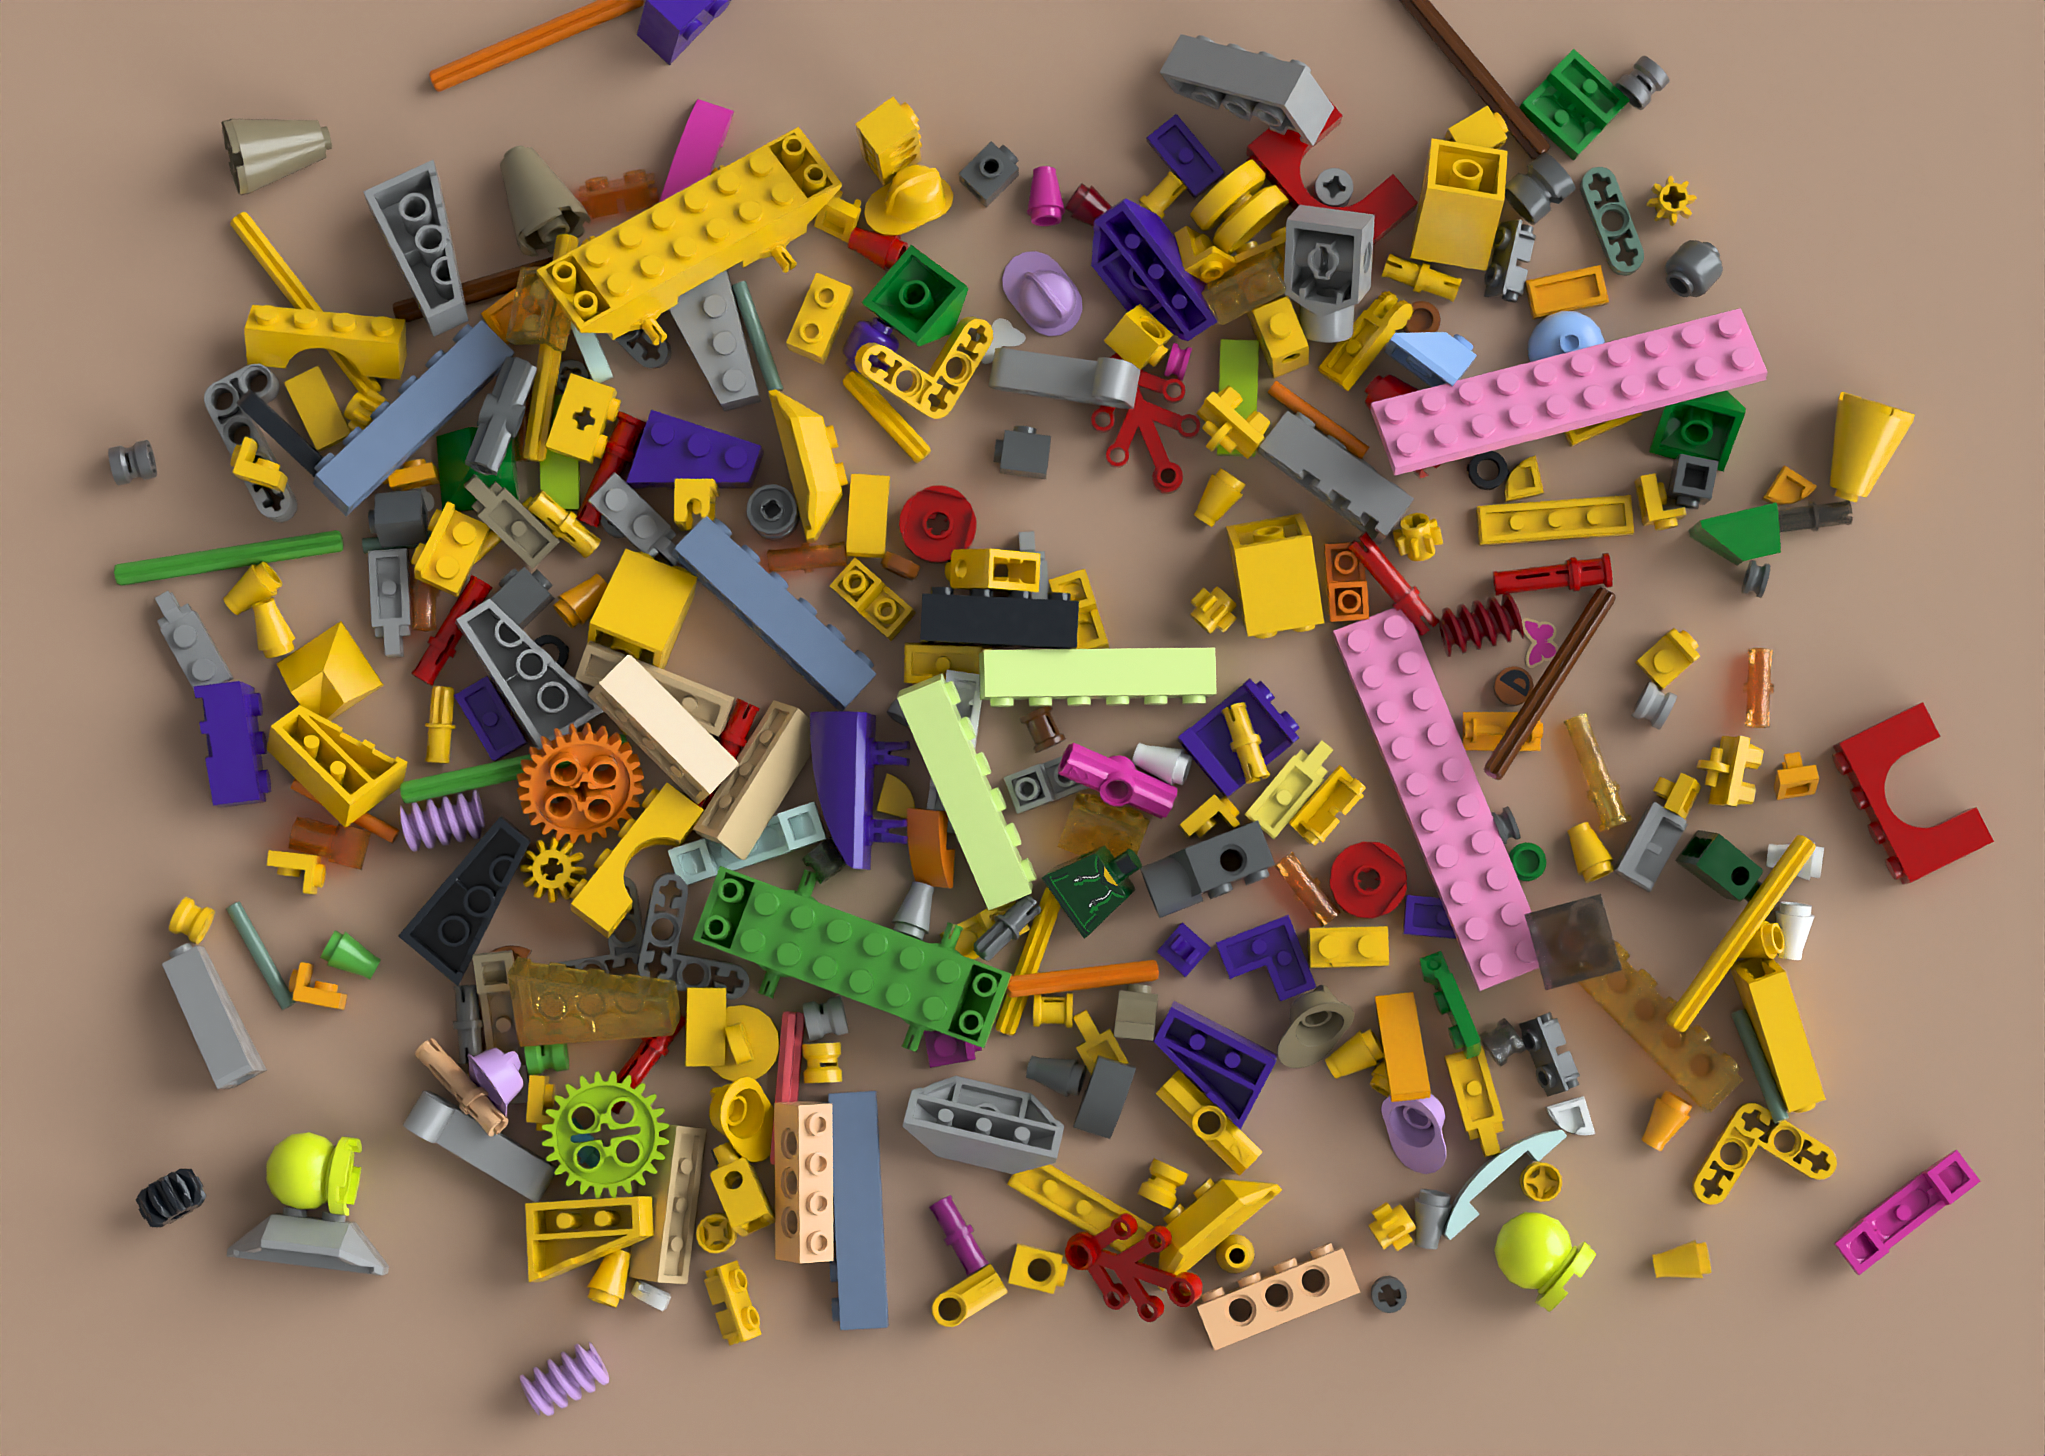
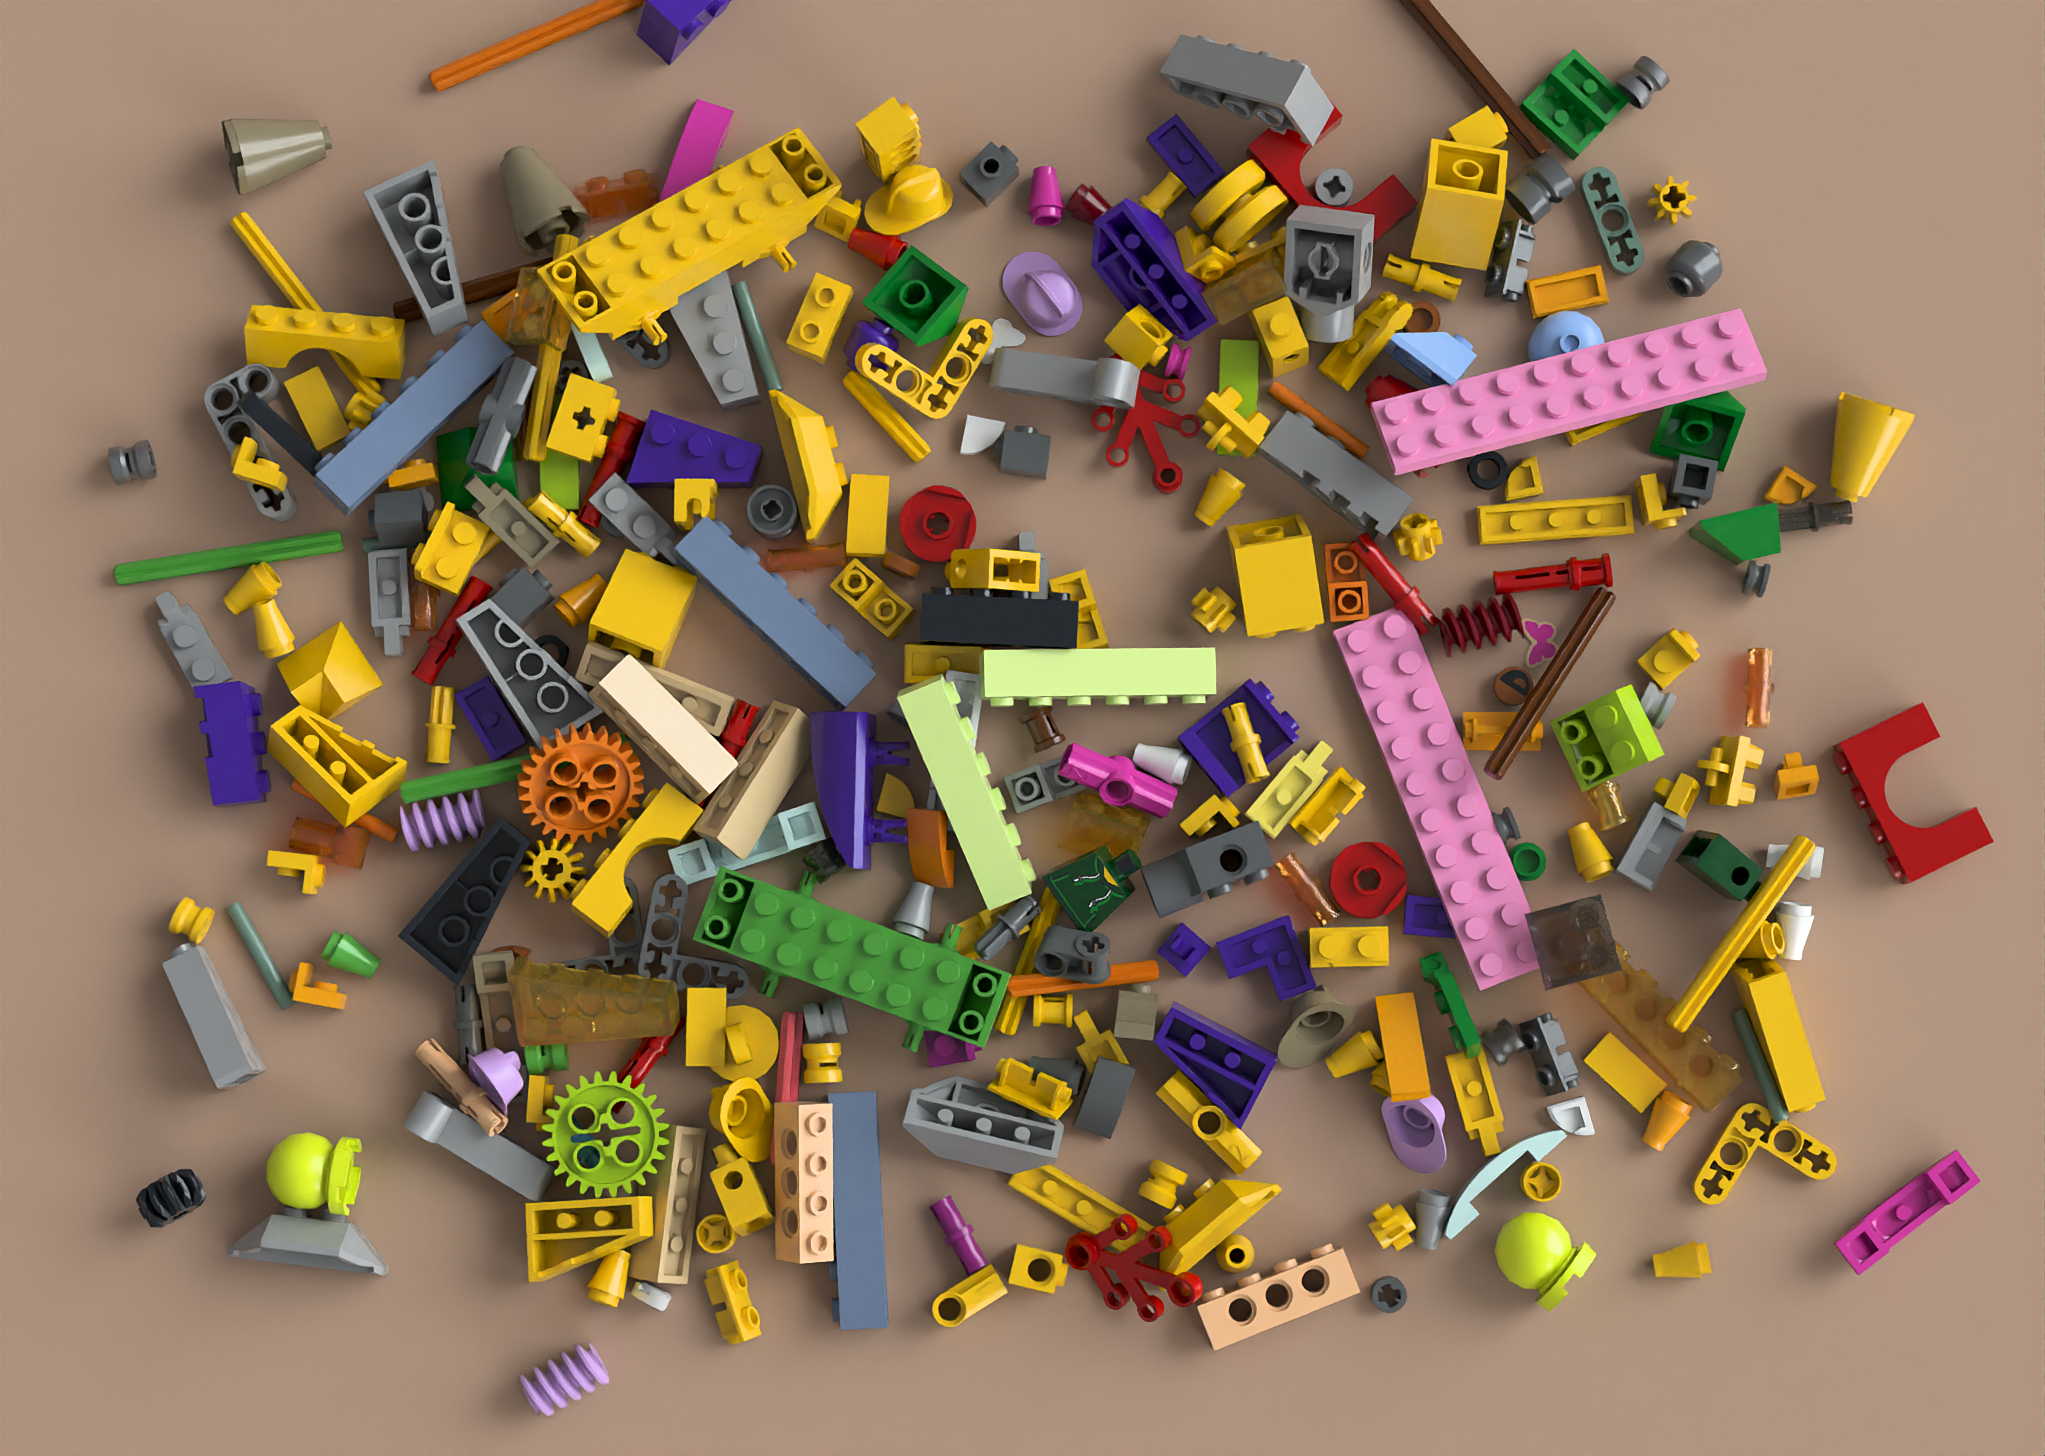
none -> white tile [960,415,1005,455]
none -> yellow hinge [987,1057,1073,1121]
none -> dark grey piece [1033,925,1111,984]
none -> lime slope [1550,684,1665,792]
none -> yellow tile [1582,1032,1667,1113]

